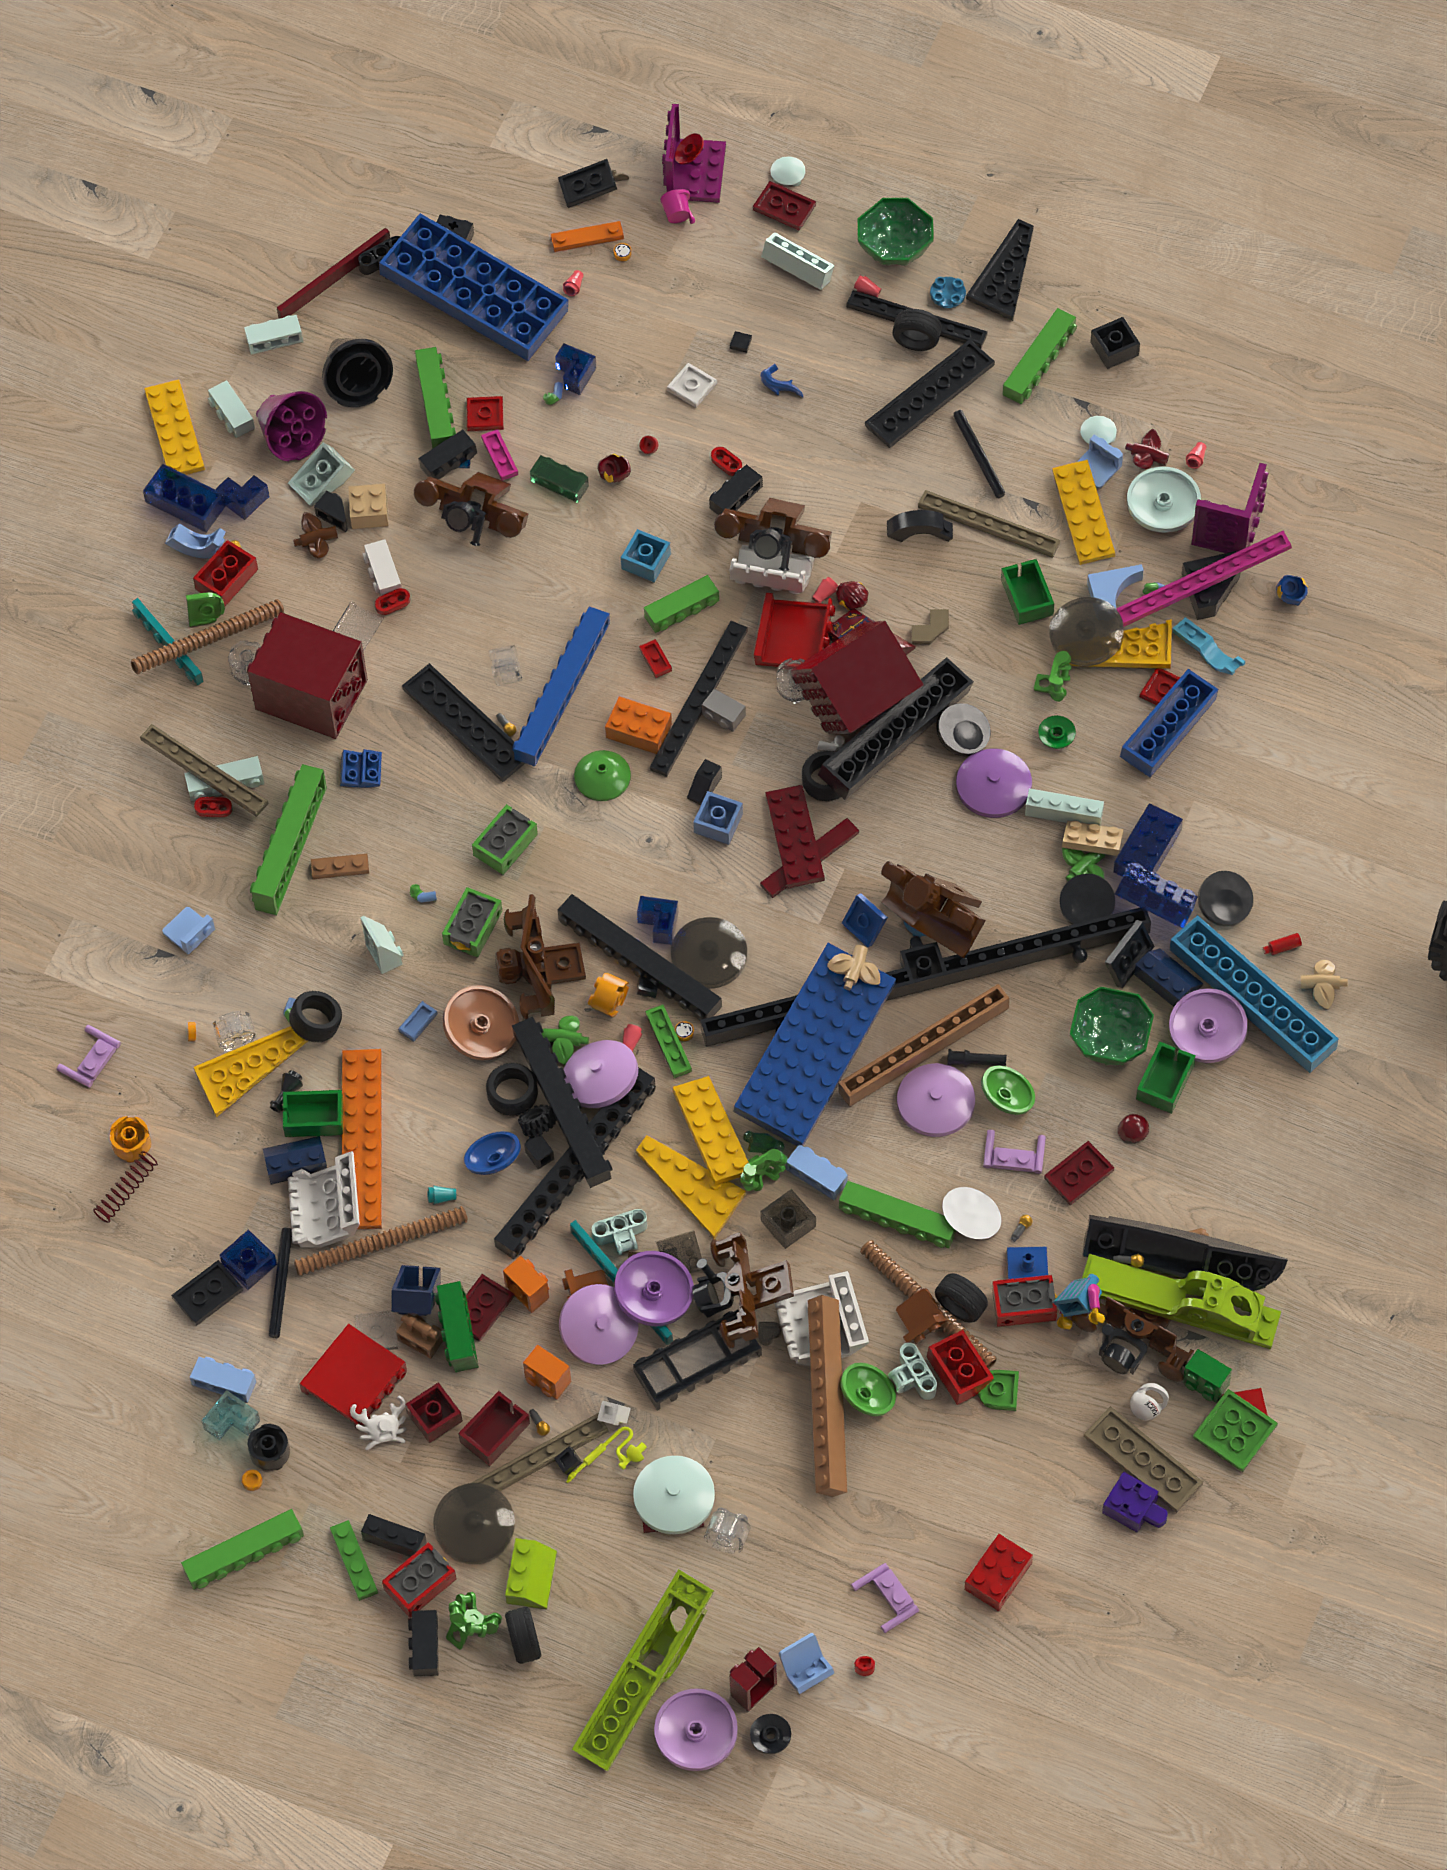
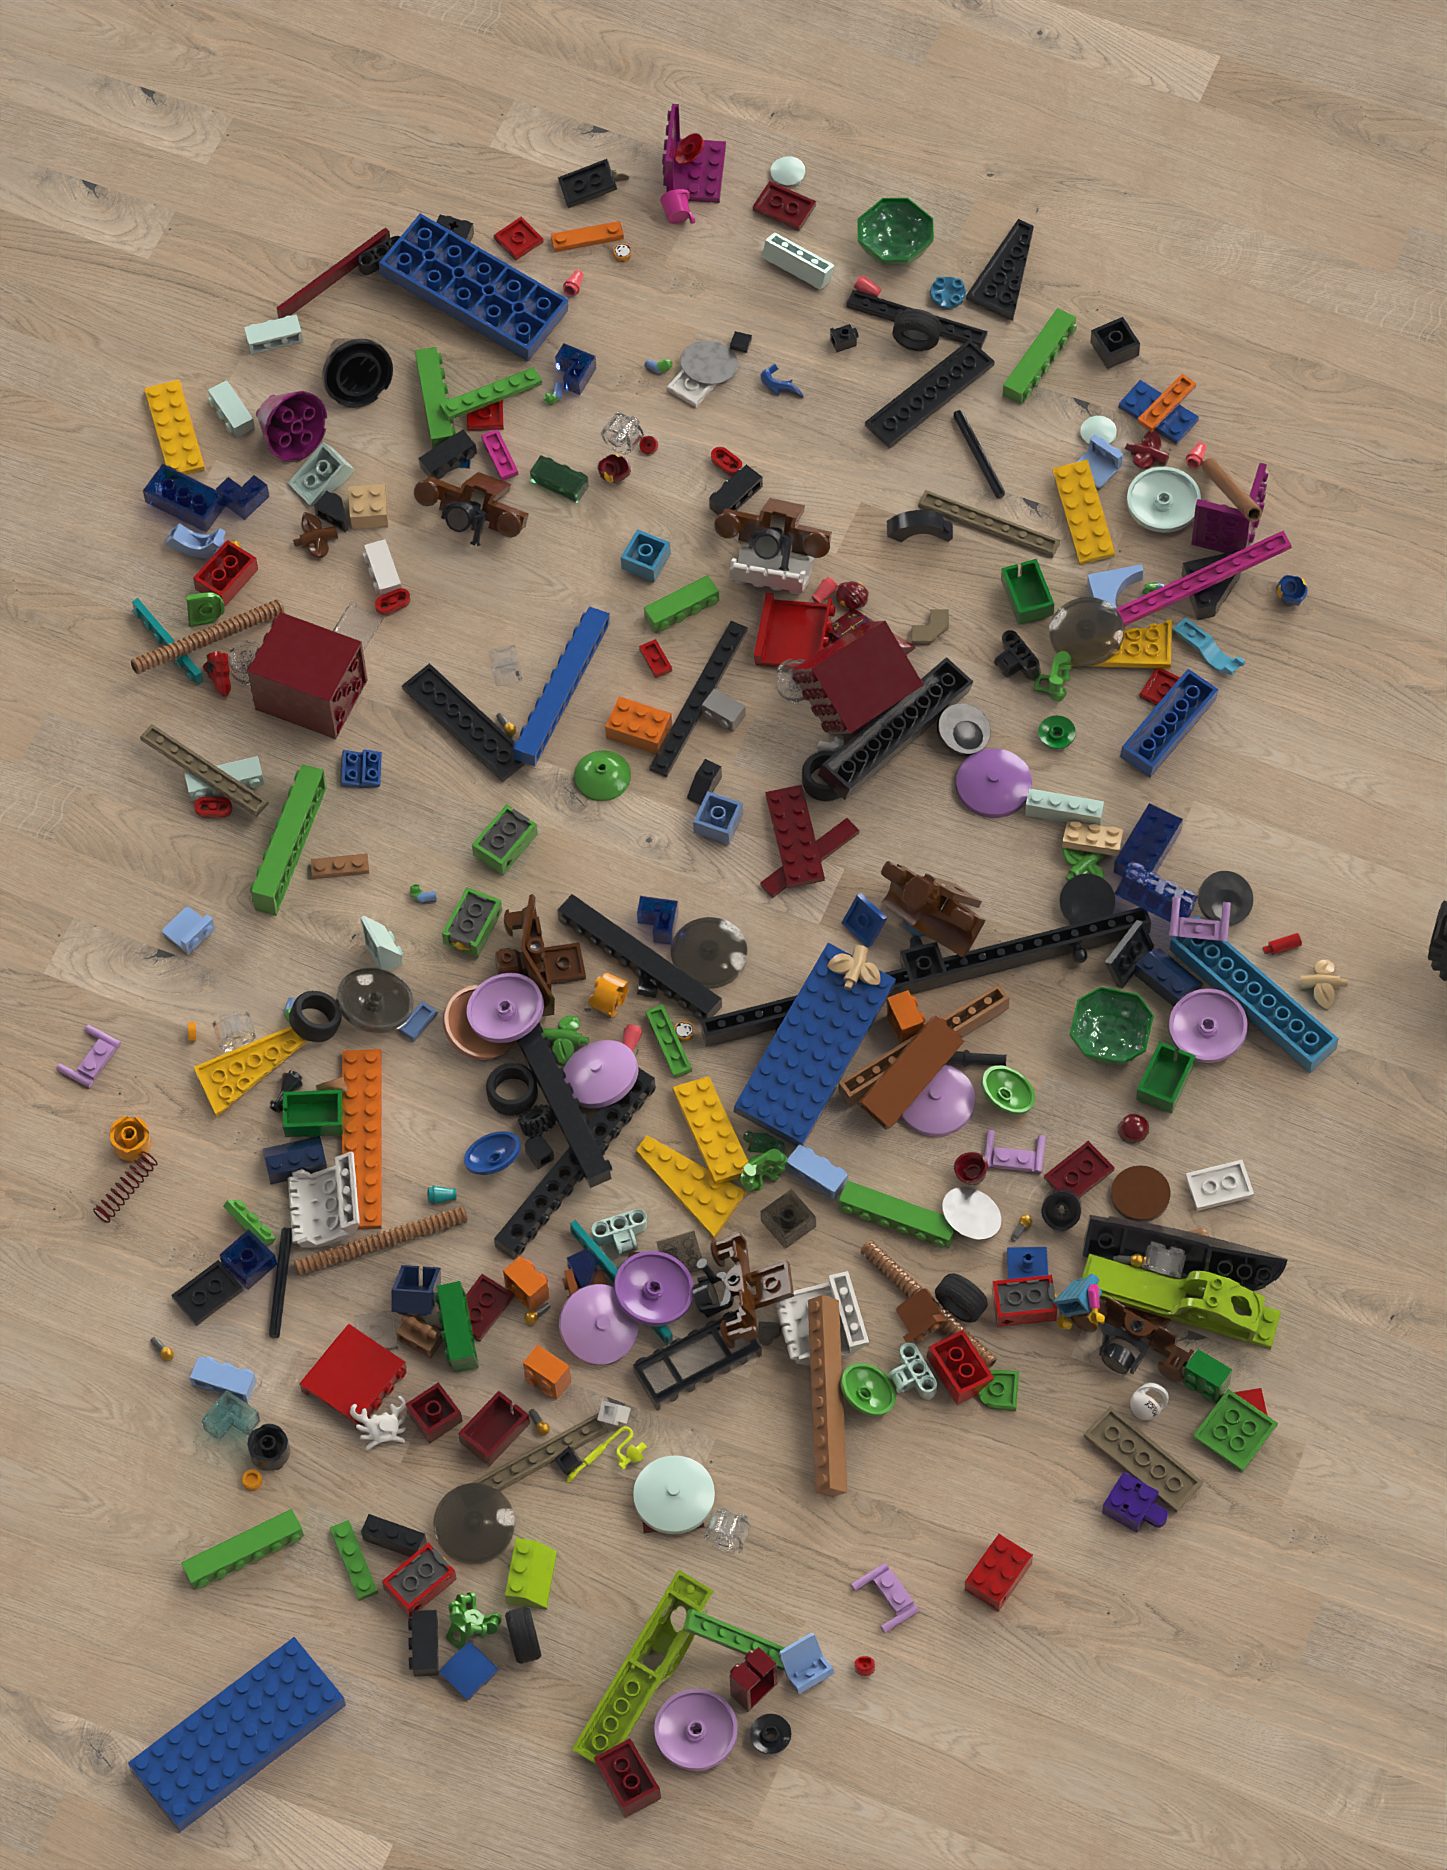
none -> blue brick [128,1637,346,1832]
none -> piece [150,1337,174,1361]
none -> red rock [203,651,231,697]
none -> bright green plate [223,1199,276,1245]
none -> medium nougat piece [316,1077,348,1093]
none -> clear smoke dish [336,968,414,1033]
none -> bright green plate [439,367,543,421]
none -> blue slope [439,1642,499,1700]
none -> lavender dish [467,973,544,1043]
none -> red tile [494,216,544,261]
none -> piece [524,1302,551,1325]
none -> clear blue slope [566,1248,599,1289]
none -> dark red slope [594,1738,661,1818]
none -> clear brick [601,411,644,455]
none -> arm [644,359,672,374]
none -> flat silver sticker [681,341,738,384]
none -> bright green plate [683,1609,785,1671]
none -> black brick [830,324,859,352]
none -> dark orange brick [857,1015,965,1130]
none -> orange brick [887,990,926,1044]
none -> dark red helmet [954,1152,988,1185]
none -> black piece [994,630,1041,680]
none -> black brick [1041,1188,1082,1231]
none -> reddish brown tile [1111,1165,1171,1221]
none -> blue plate [1118,380,1199,444]
none -> orange plate [1137,374,1196,433]
none -> clear brick [1142,1242,1187,1279]
none -> lavender plate [1169,897,1231,941]
none -> white plate [1185,1160,1254,1211]
none -> medium nougat piece [1202,458,1262,522]

